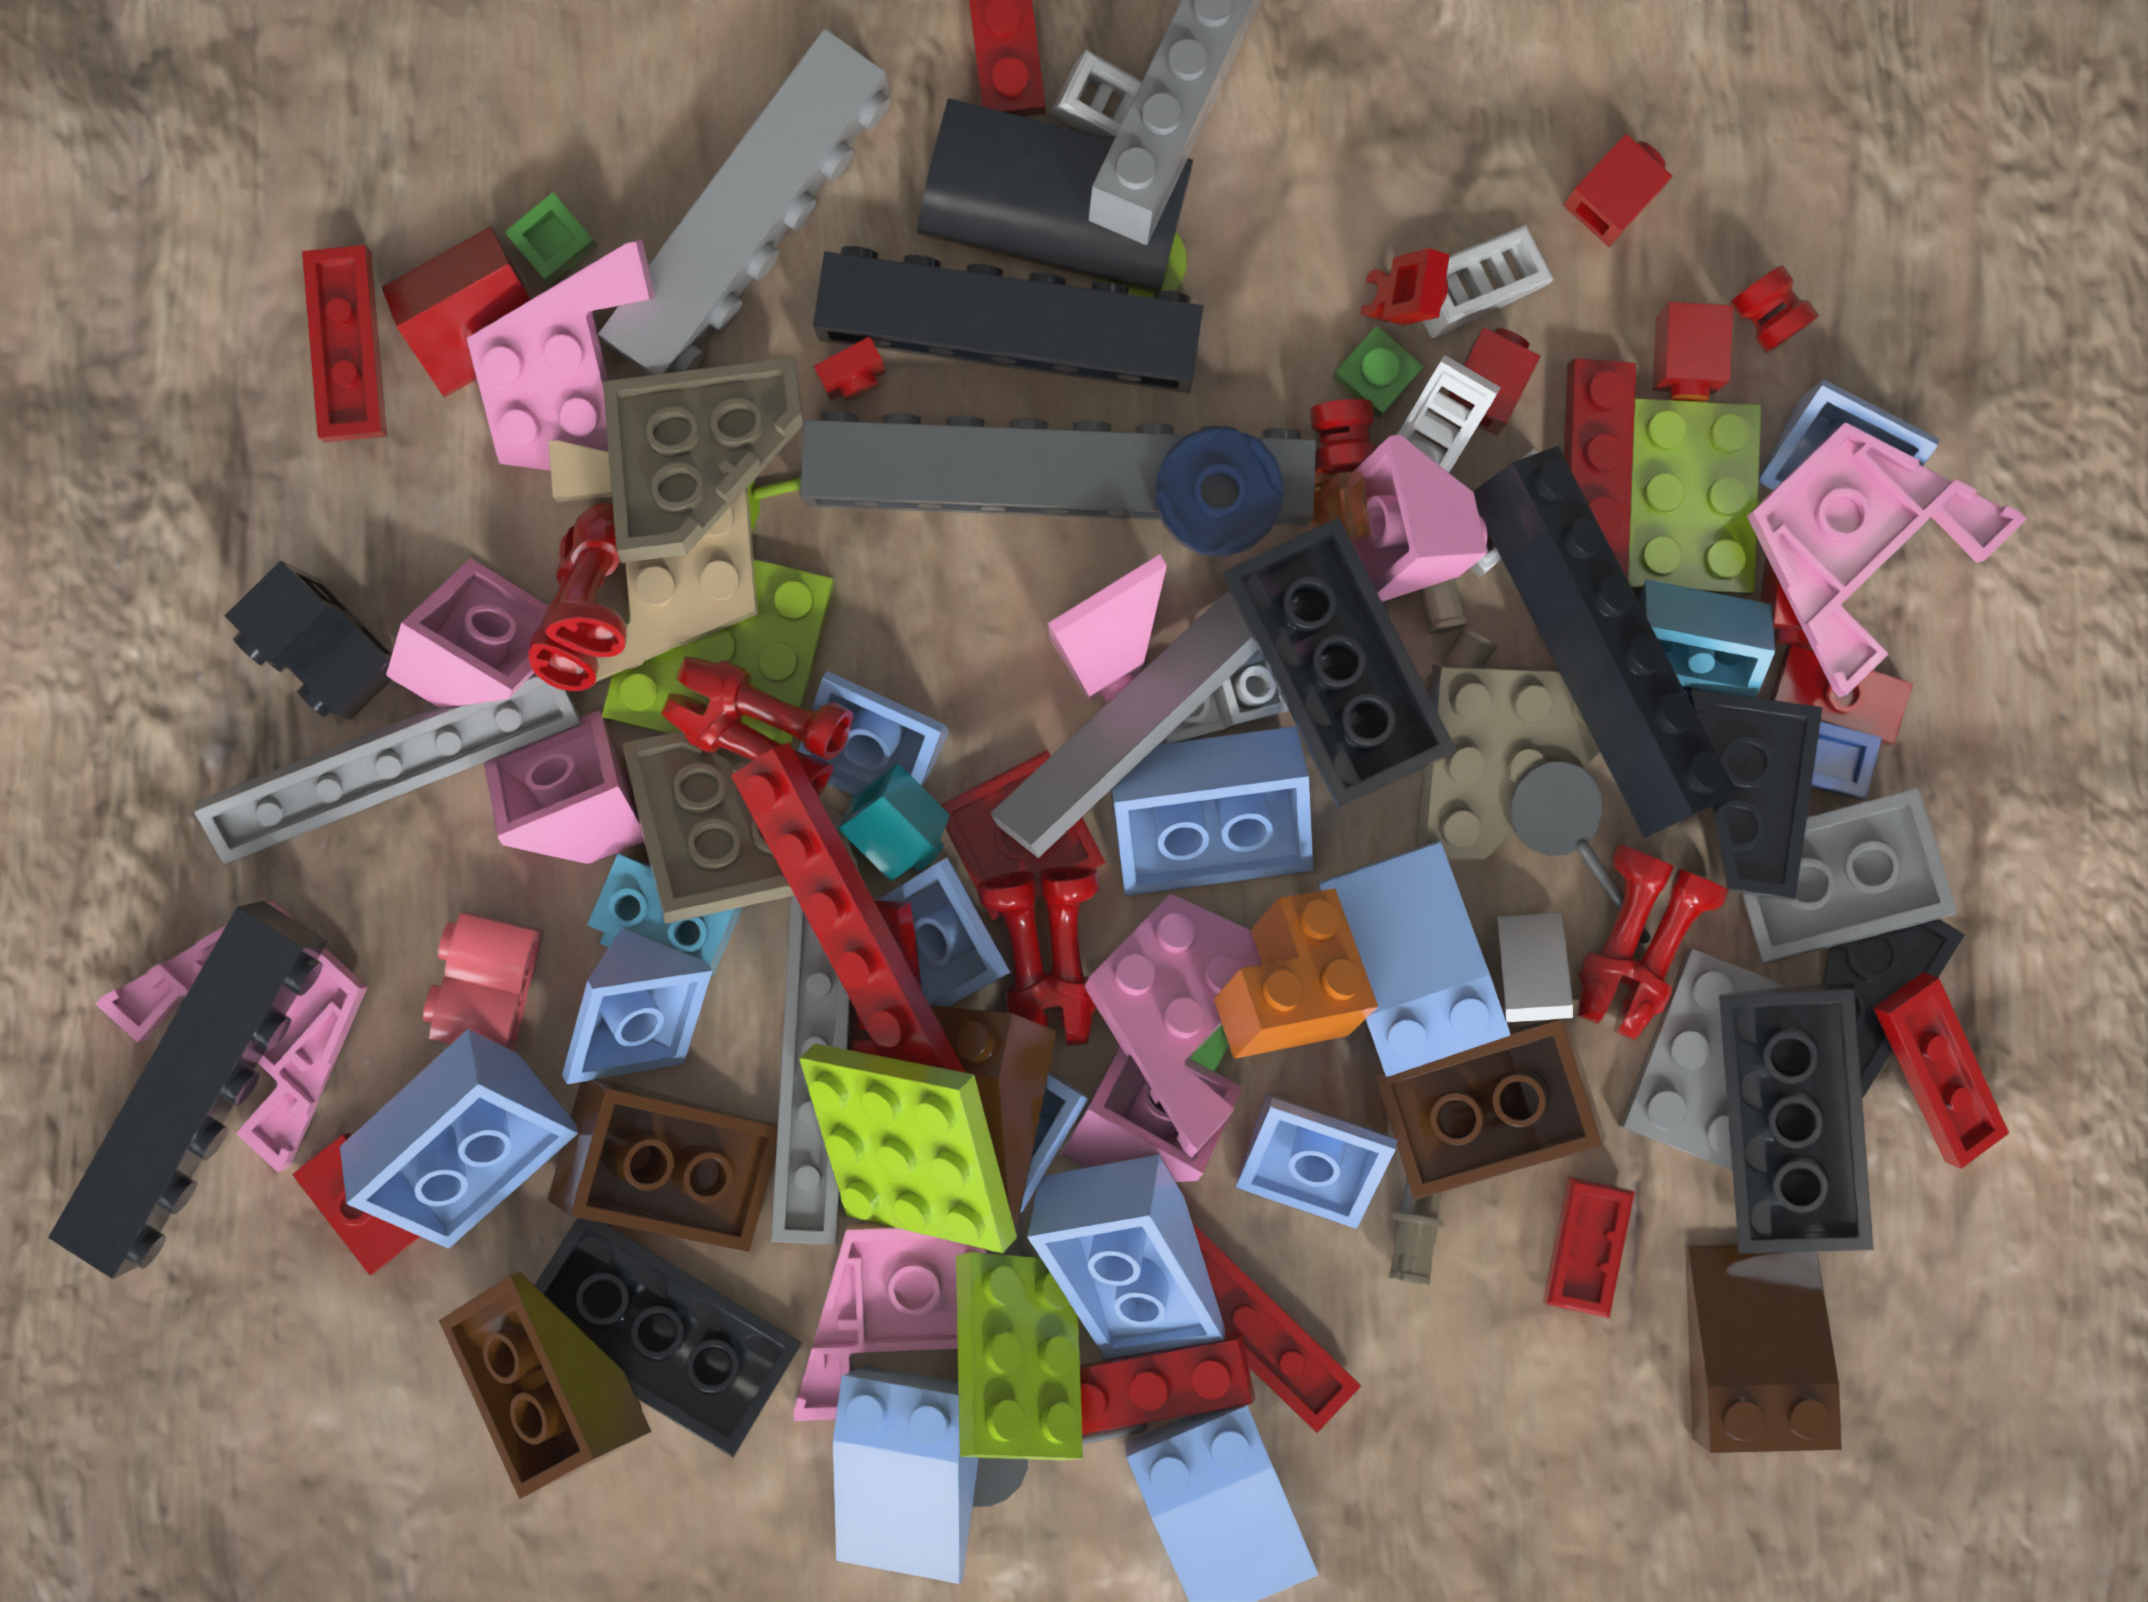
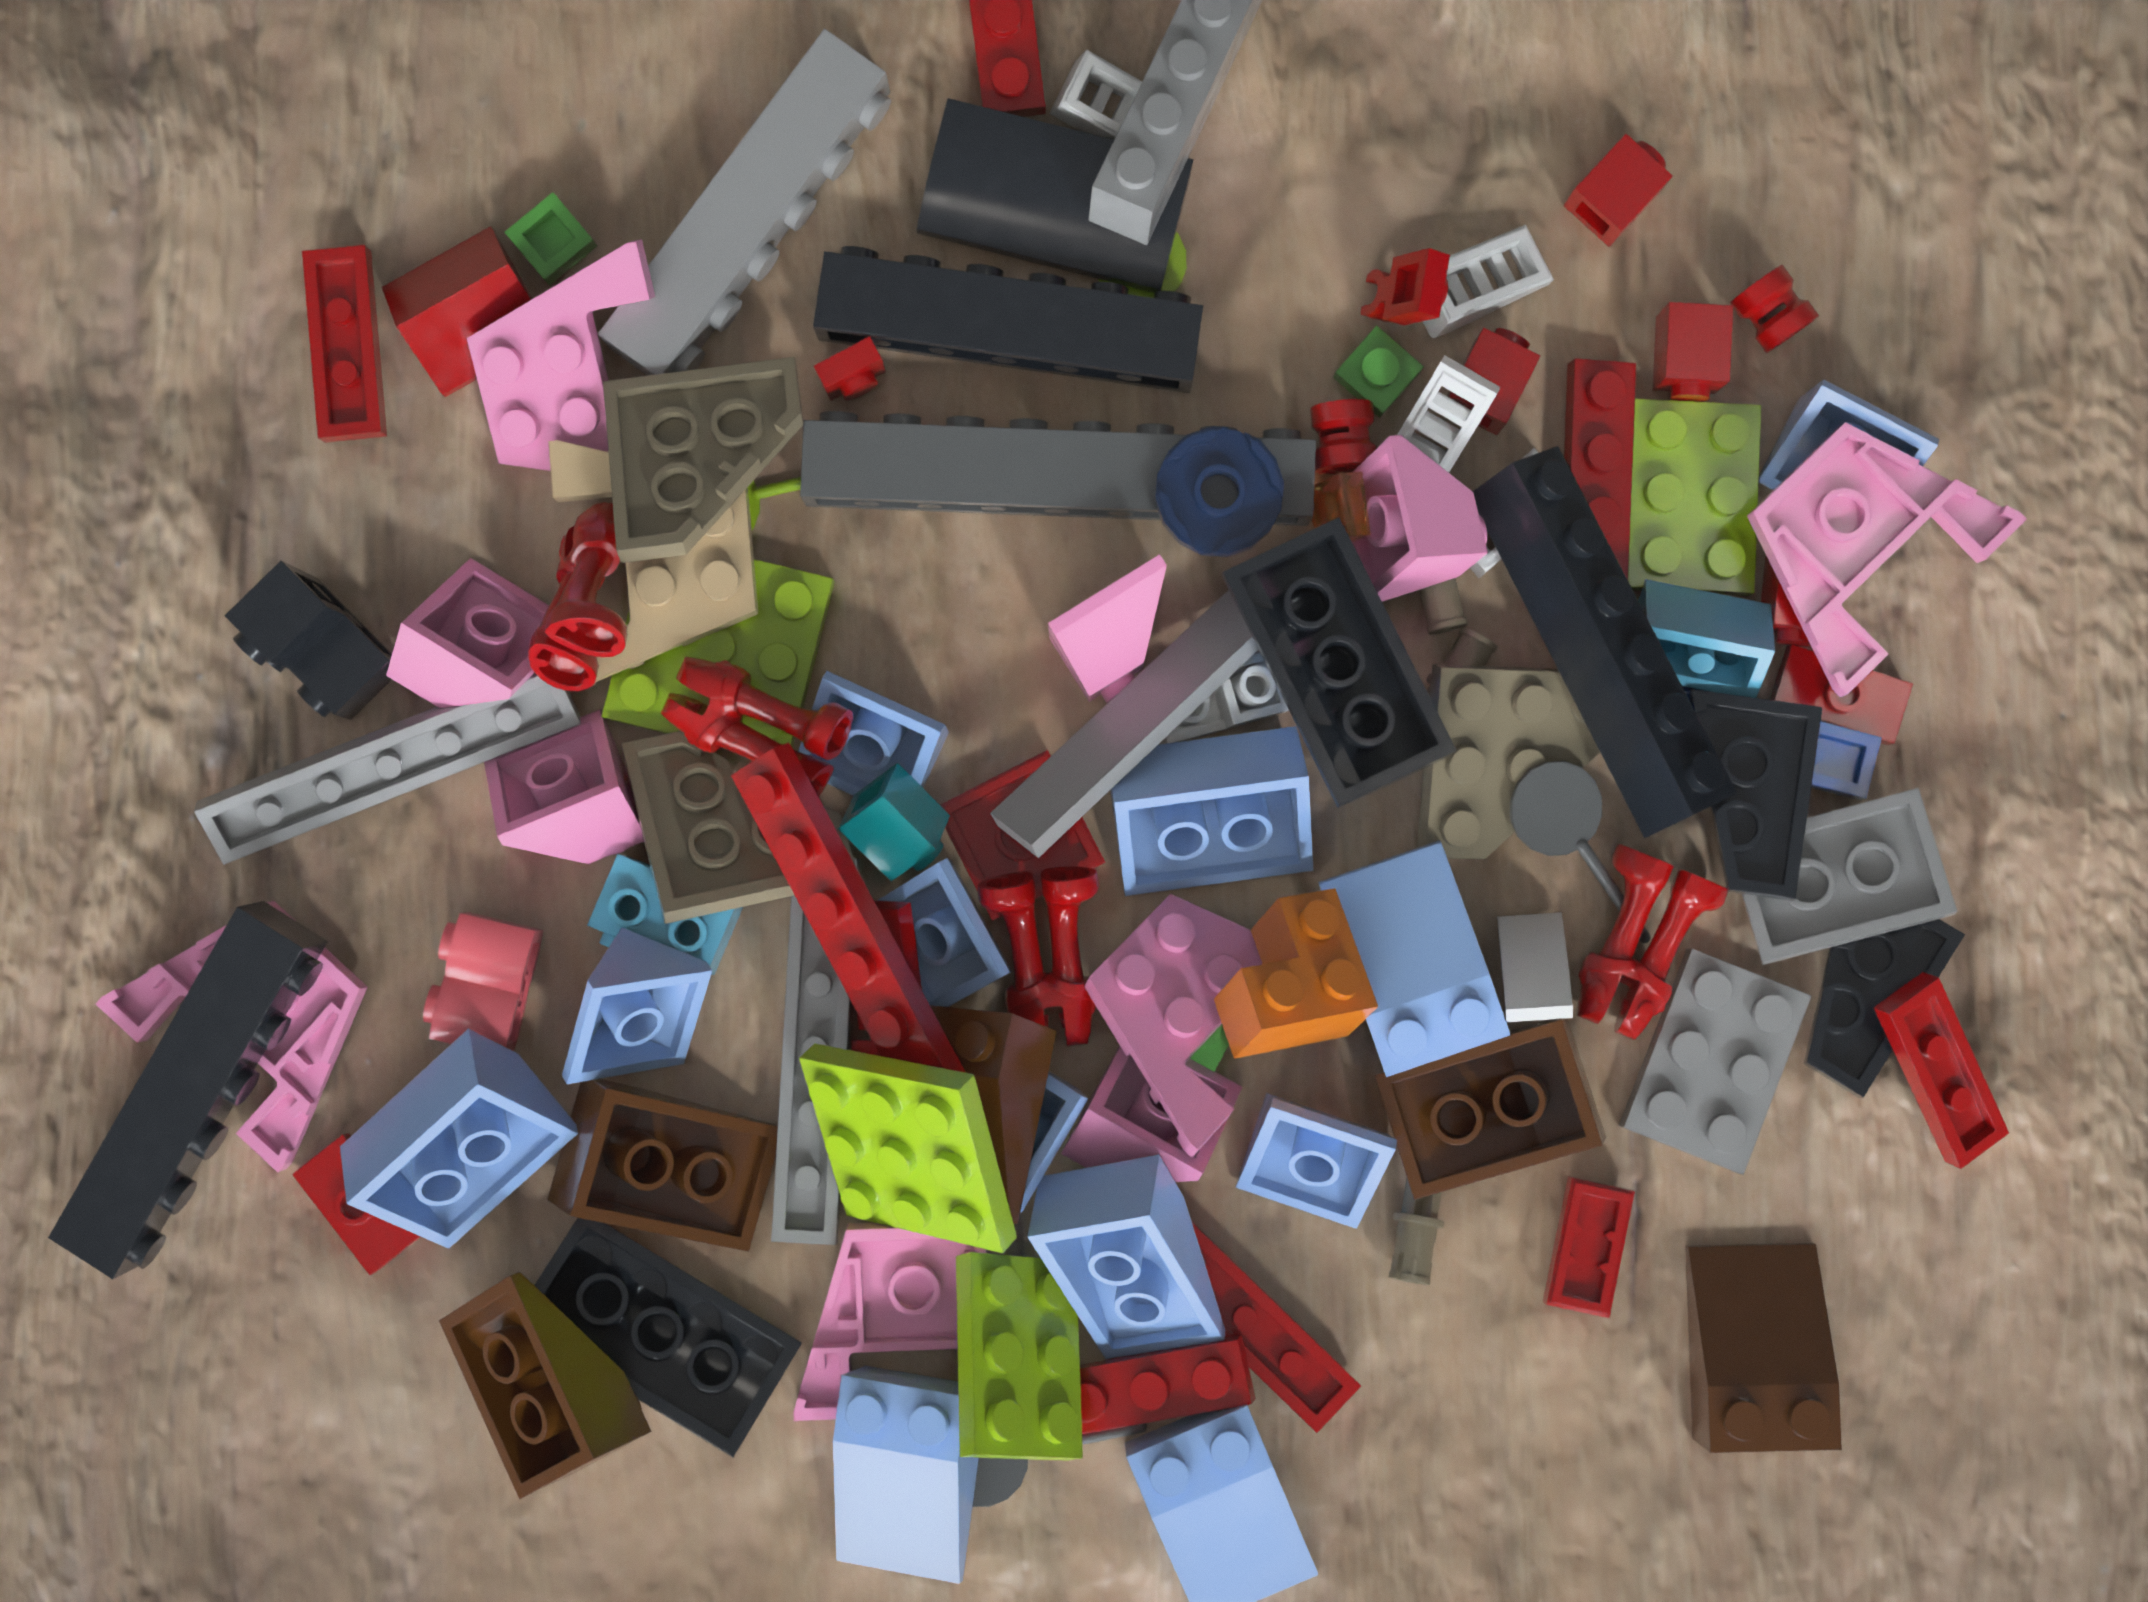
black slope [1719,983,1874,1253] -> none

